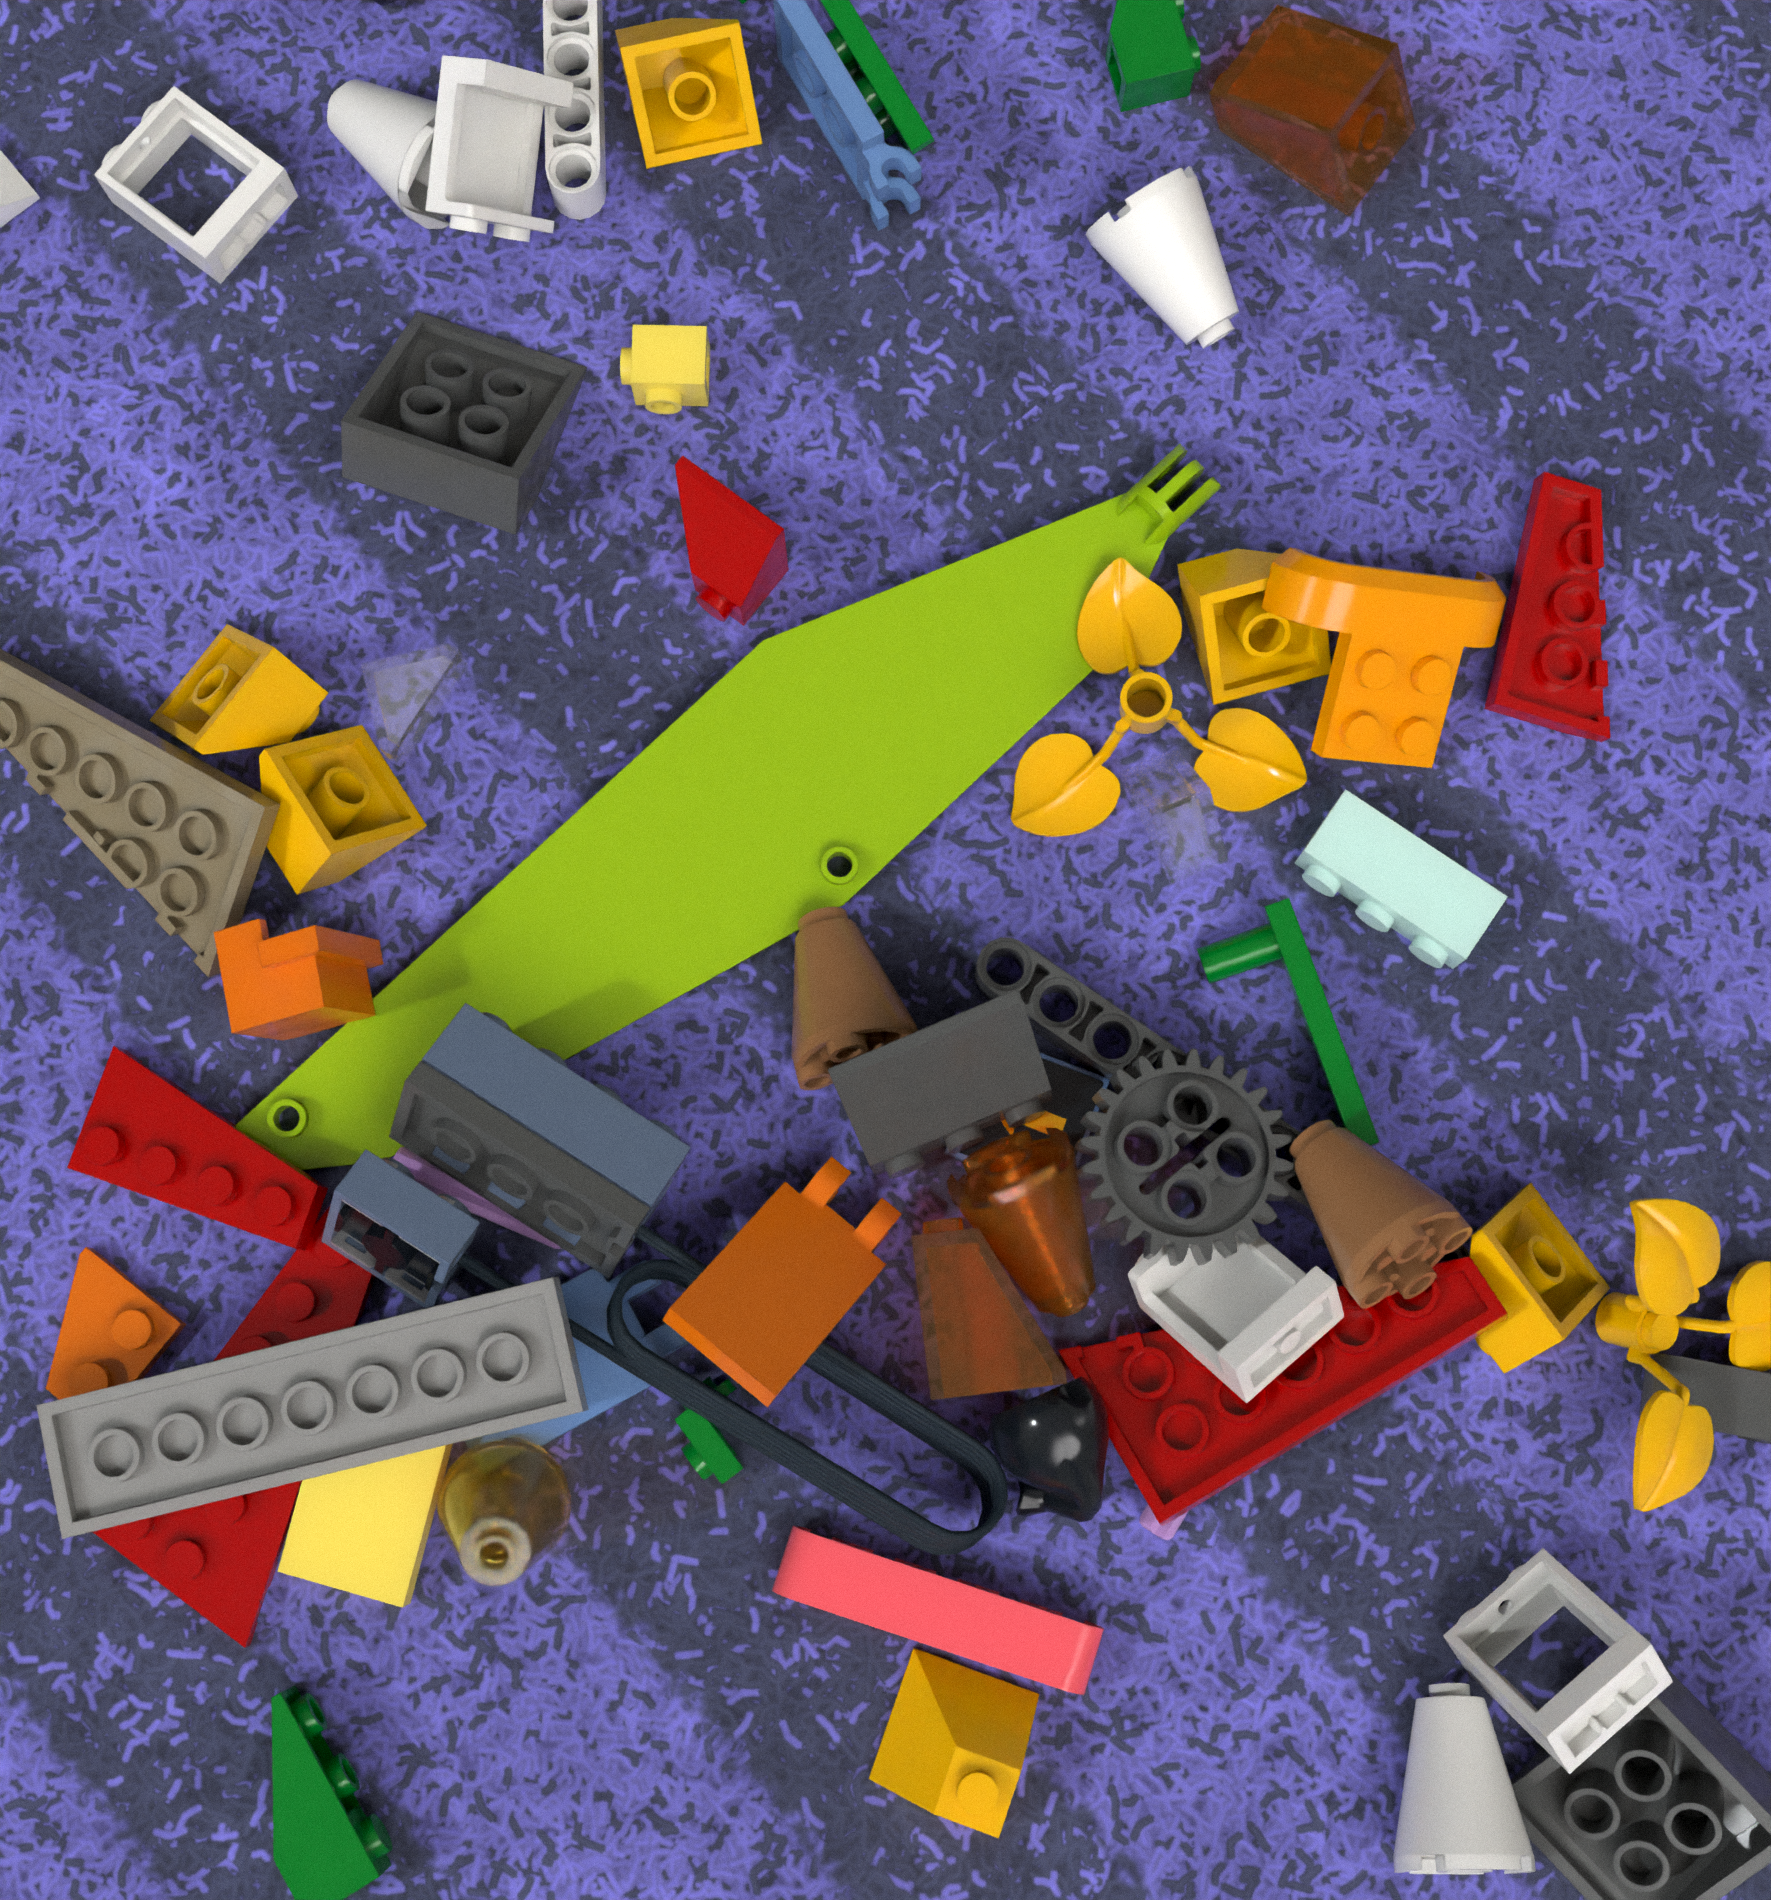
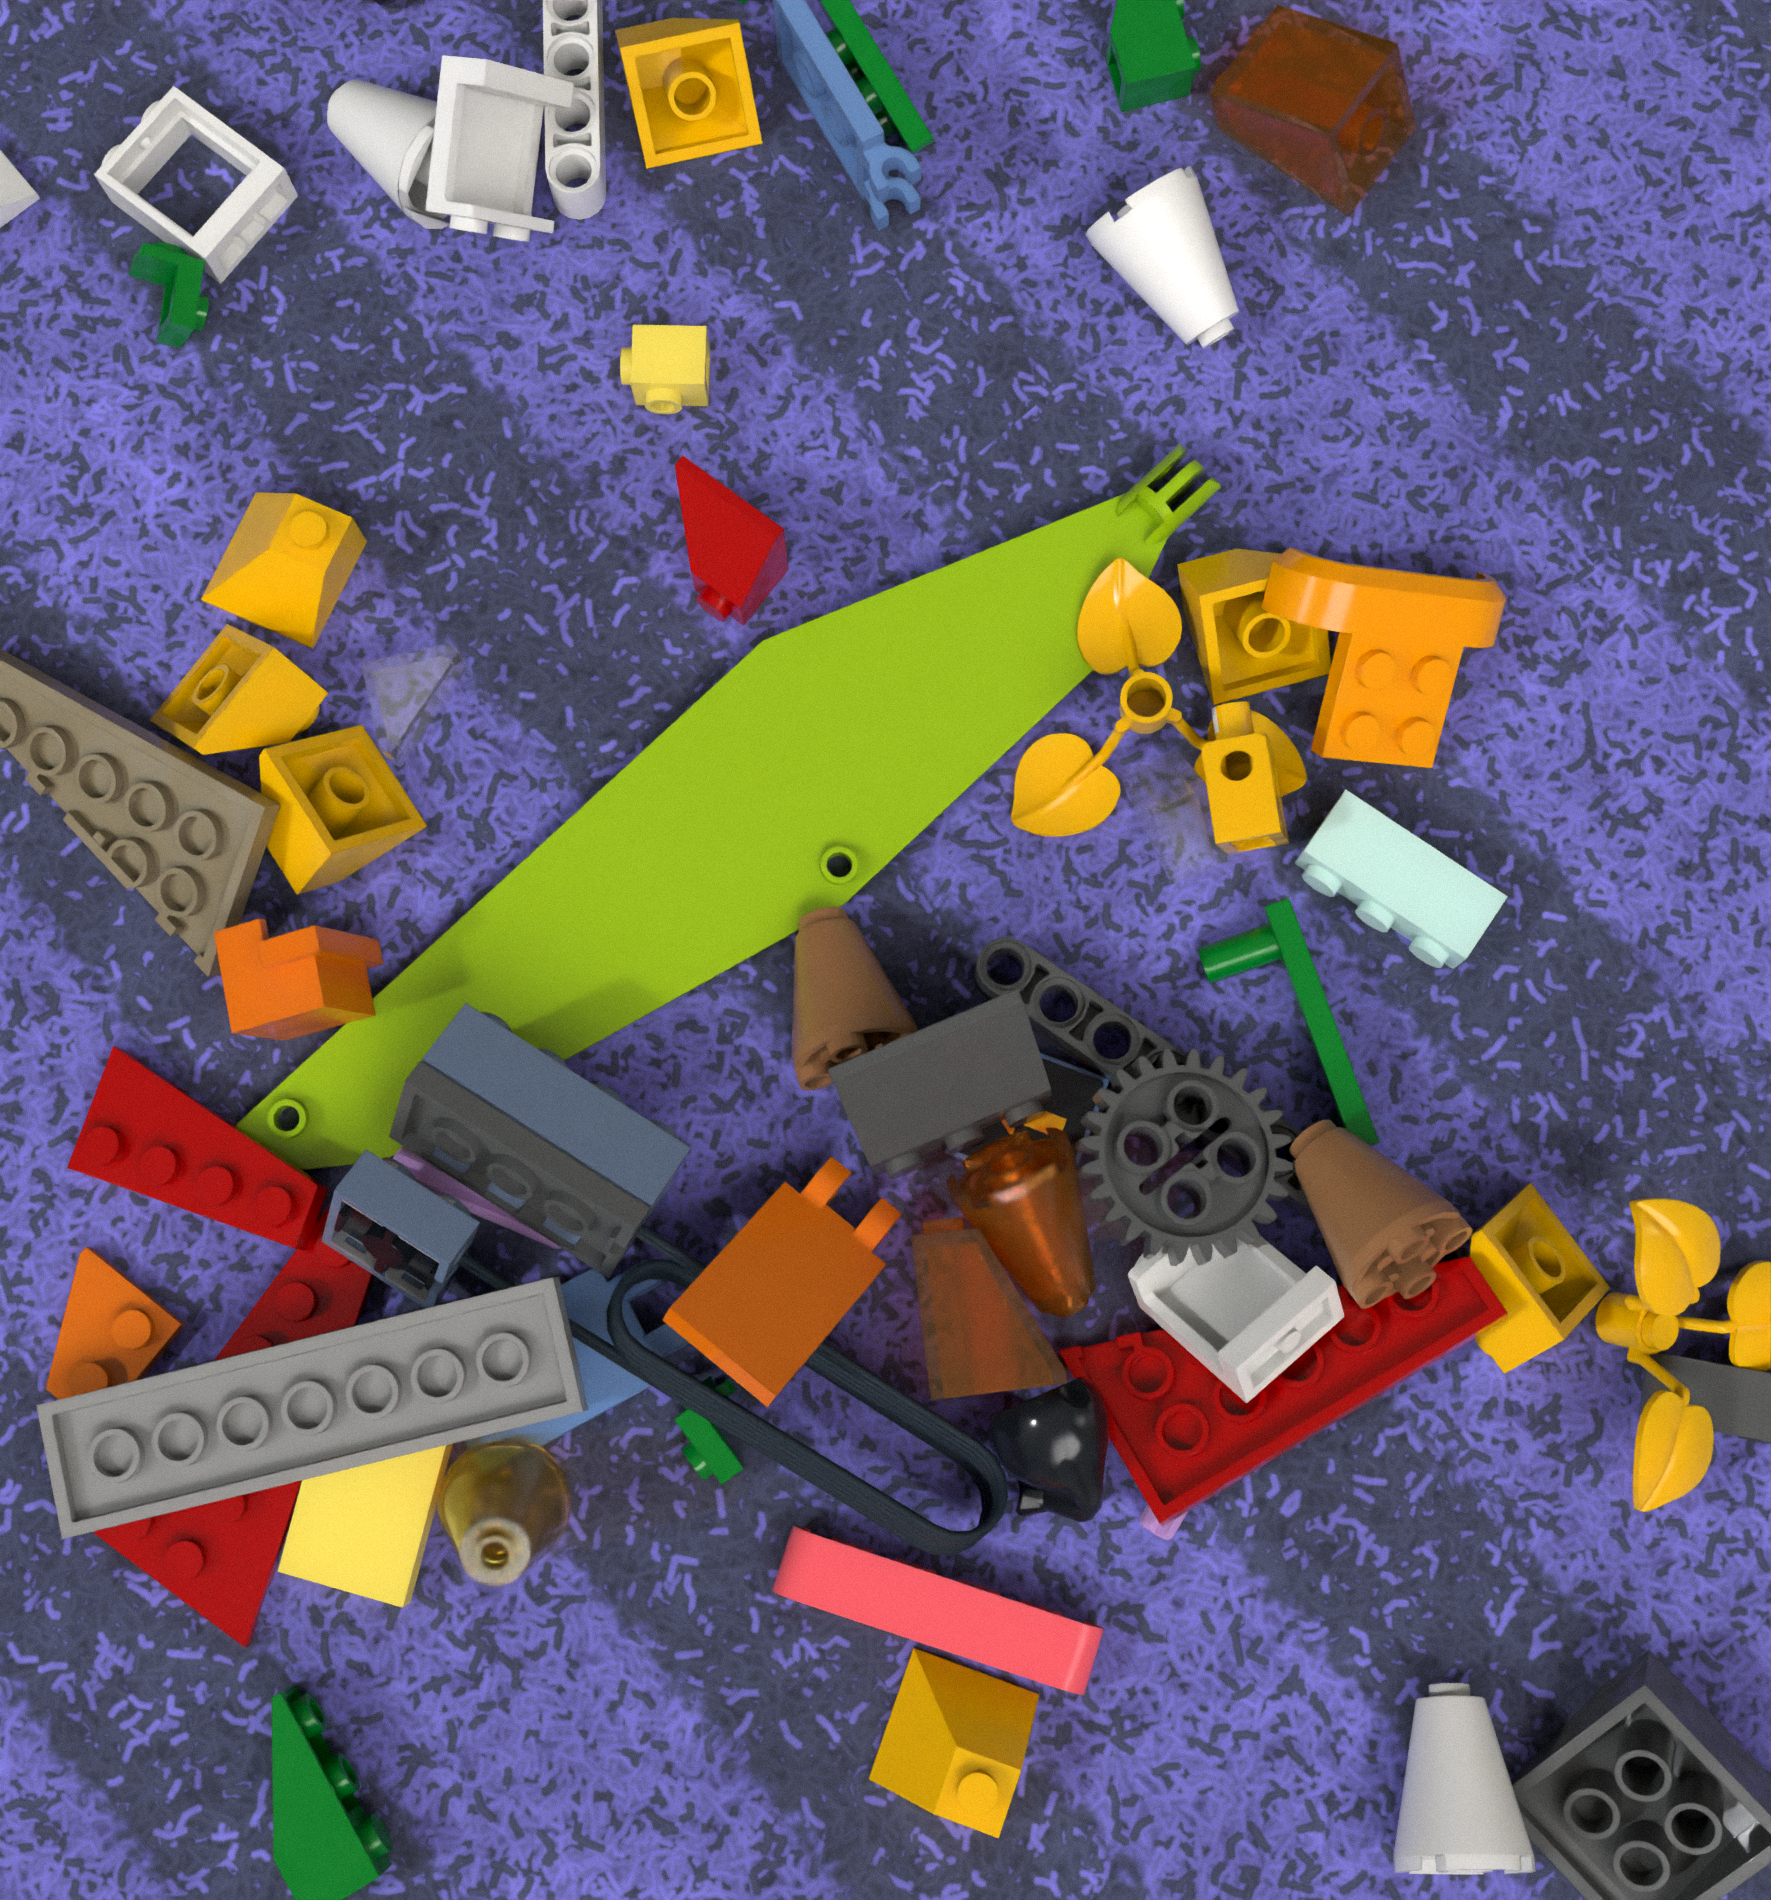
dark grey slope [341,311,587,535] -> none
white window [1443,1548,1673,1774] -> none
red wing [1484,472,1610,742] -> none
none -> green bracket [129,242,209,347]
none -> yellow slope [201,492,367,649]
none -> yellow torso [1201,701,1290,854]

